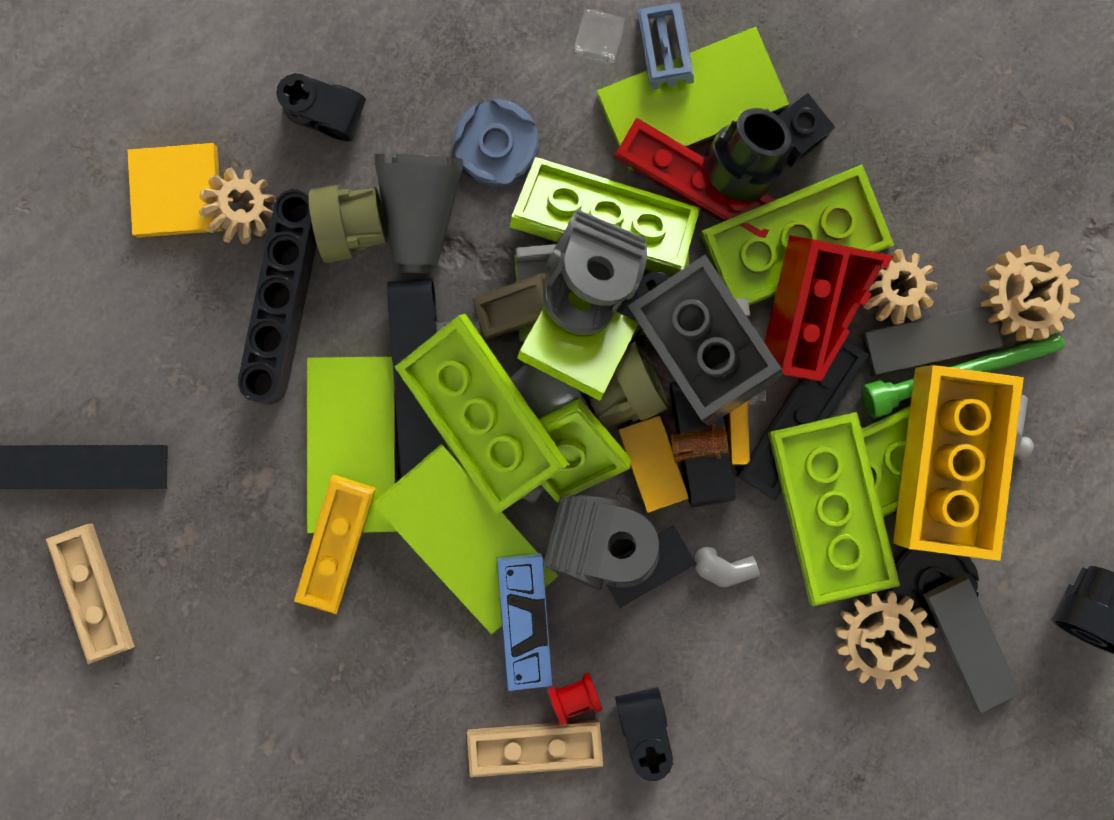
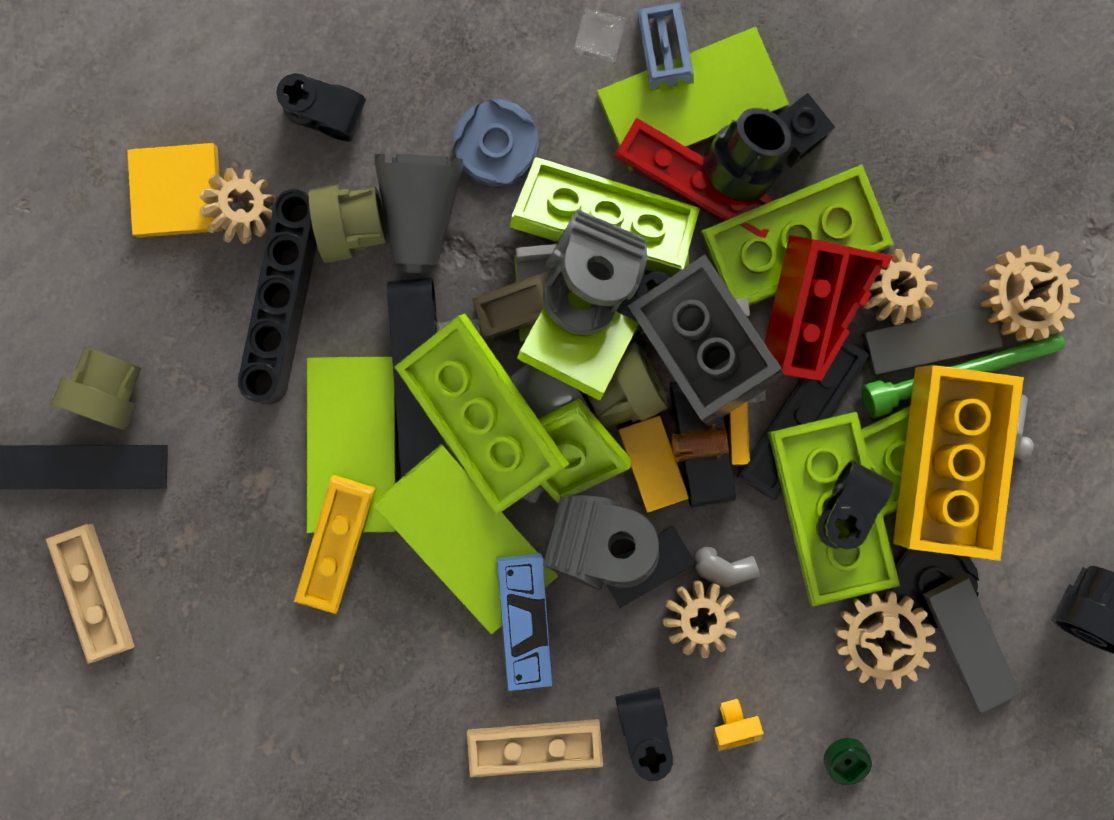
red bush [547,673,603,726] -> none
none -> olive piece [51,347,141,431]
none -> tan gear [663,580,740,658]
none -> yellow tile [713,699,764,752]
none -> black piece [816,460,894,549]
none -> dark green tile [823,738,872,785]

